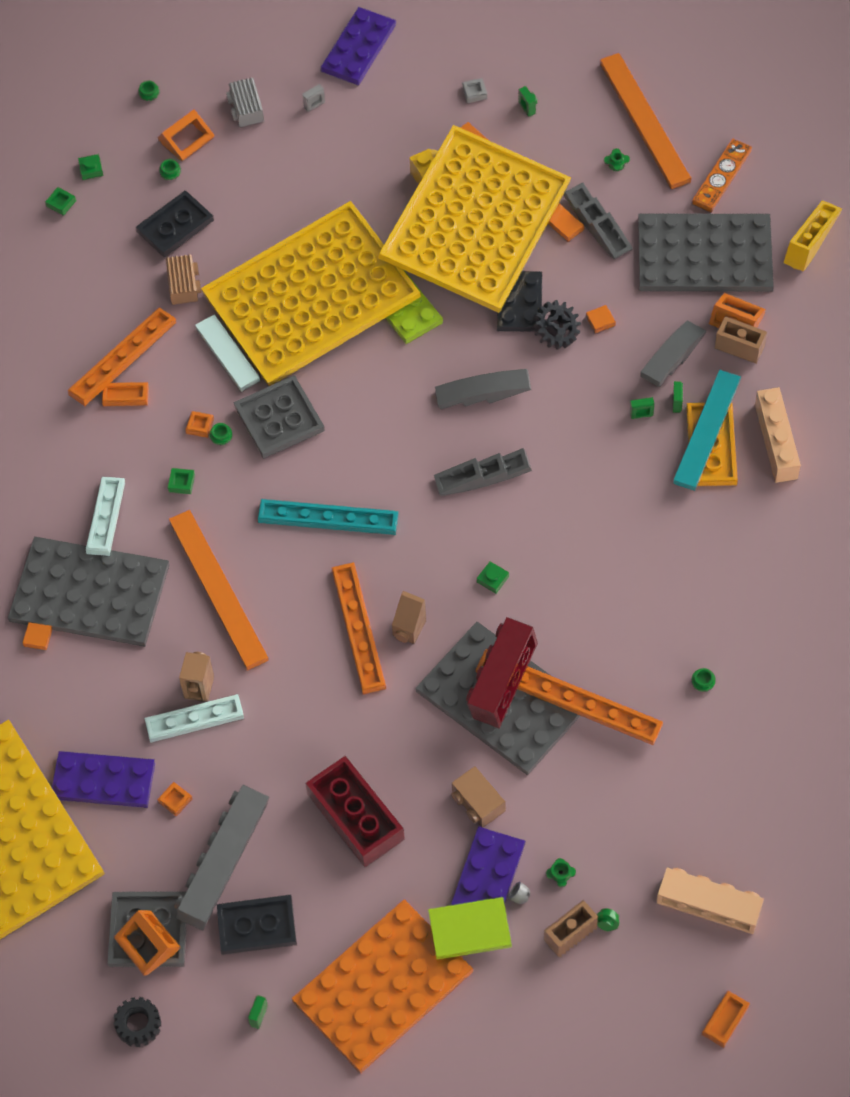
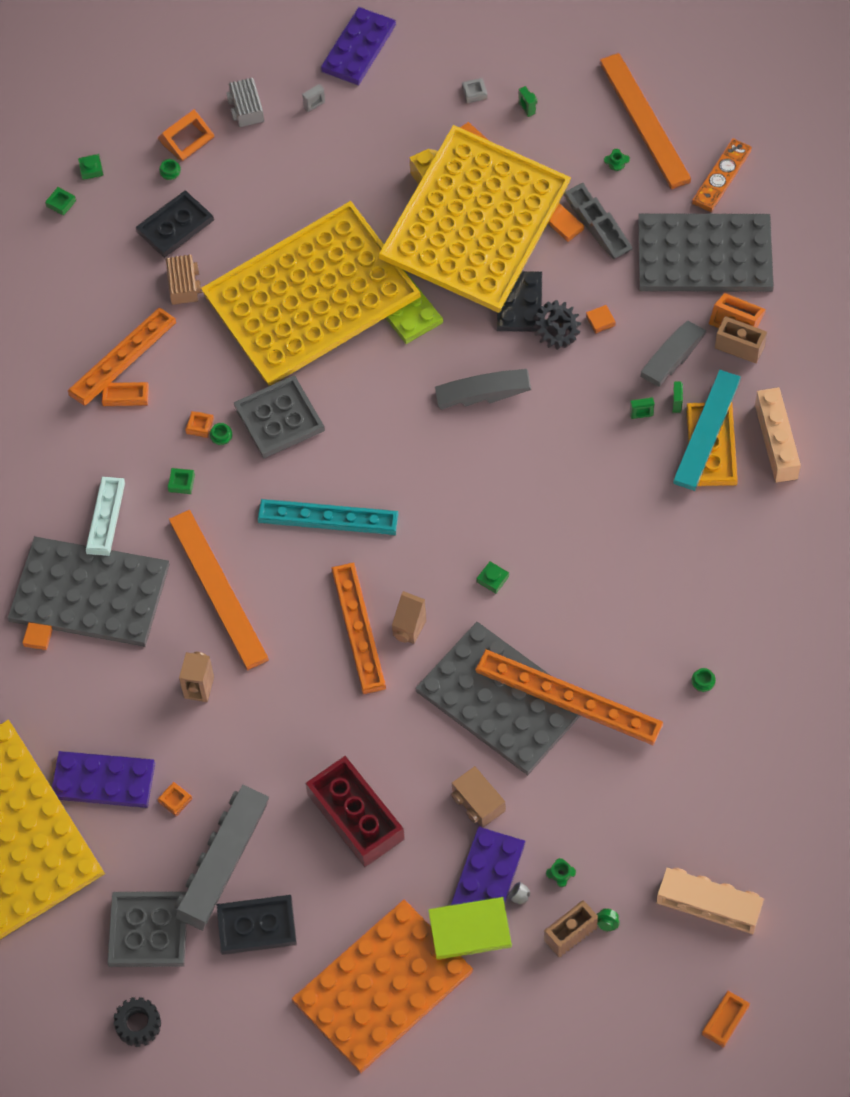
orange tile [114,910,181,976] -> none
green plate [138,80,159,101] -> none
light aqua tile [144,694,244,743] -> none
light aqua tile [195,315,260,392] -> none
green tile [248,995,268,1029] -> none
dark grey slope [434,448,532,496] -> none
dark red brick [466,617,538,729] -> none
yellow slope [783,200,842,272] -> none

